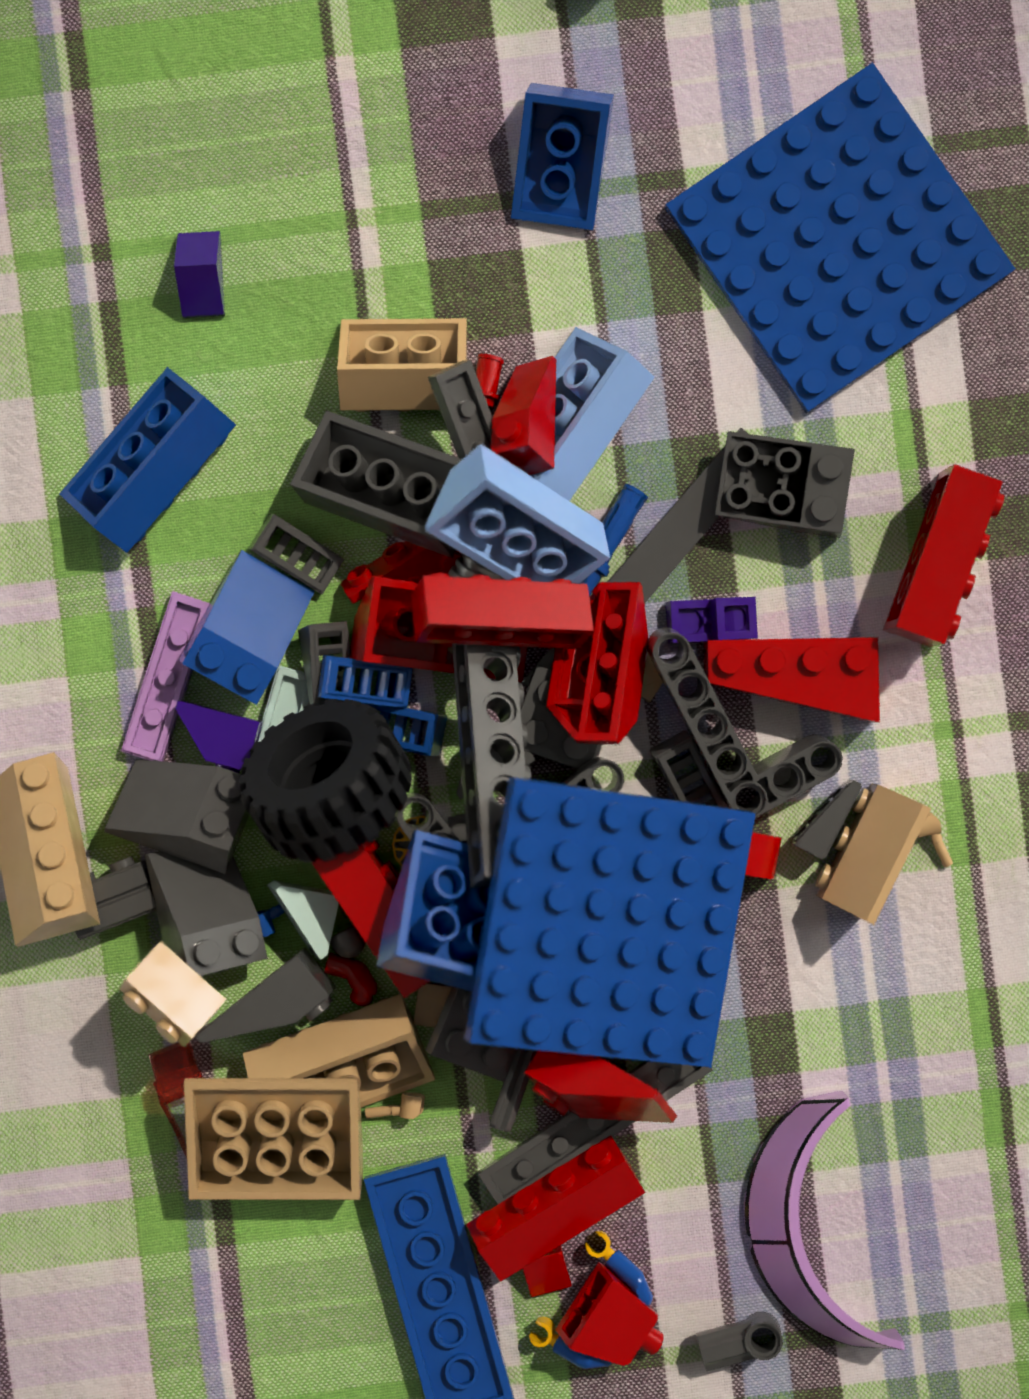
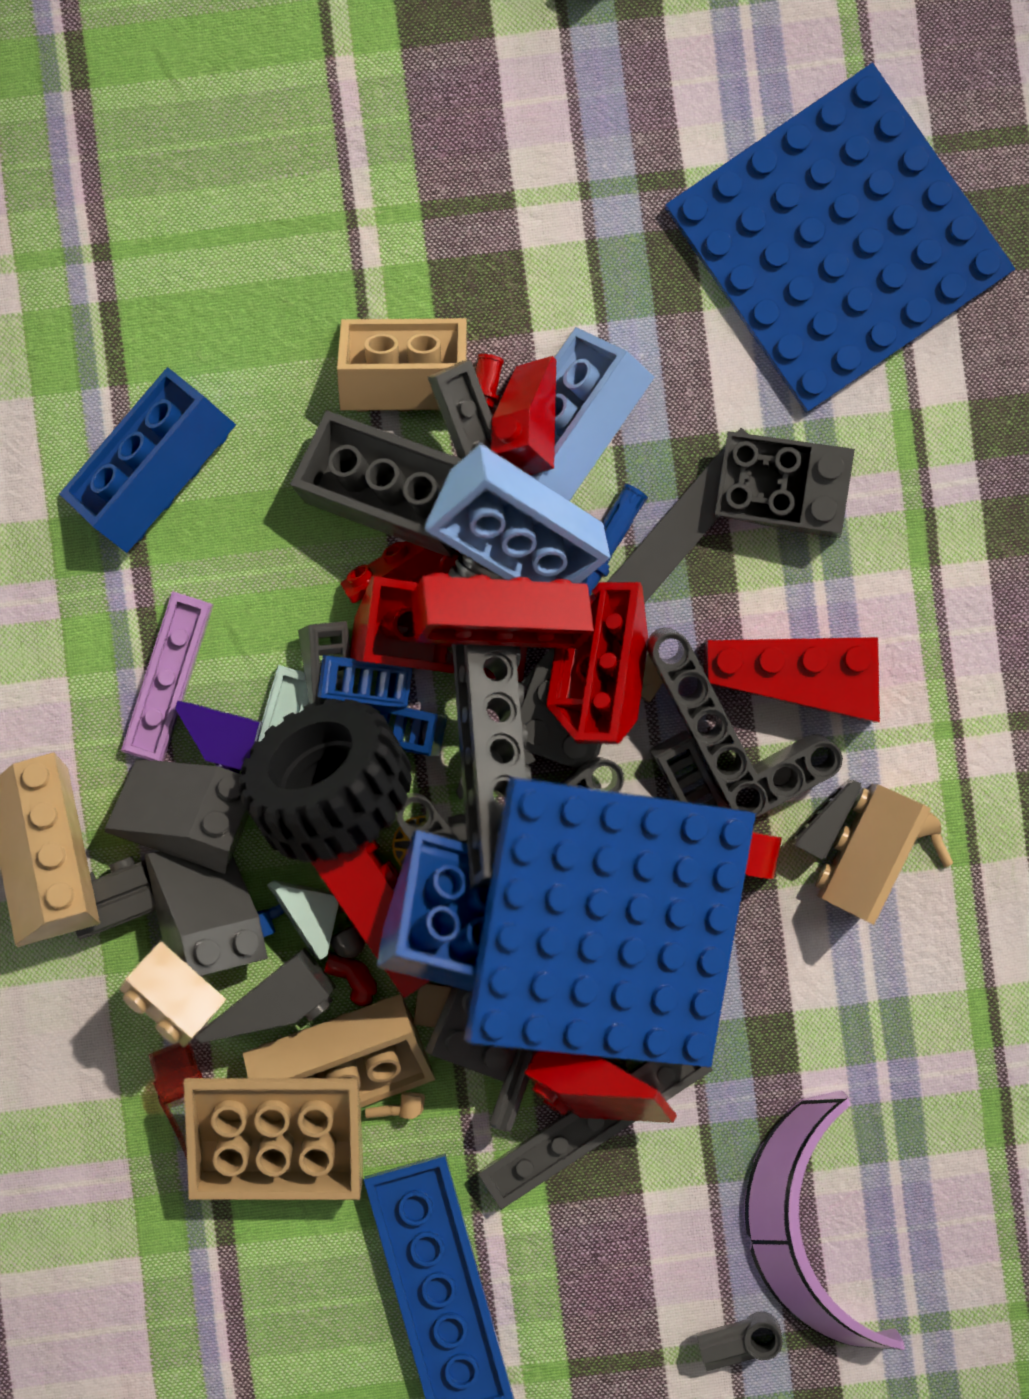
dark purple slope [174,231,225,318] -> none
slope [179,550,315,705] -> none
dark grey slope [248,514,344,594] -> none
red brick [467,1135,646,1282] -> none
blue slope [511,83,614,230] -> none
red slope [523,1245,572,1297] -> none
red torso [529,1230,664,1369] -> none
dark purple slope [665,596,758,644] -> none
red brick [883,464,1005,647] -> none

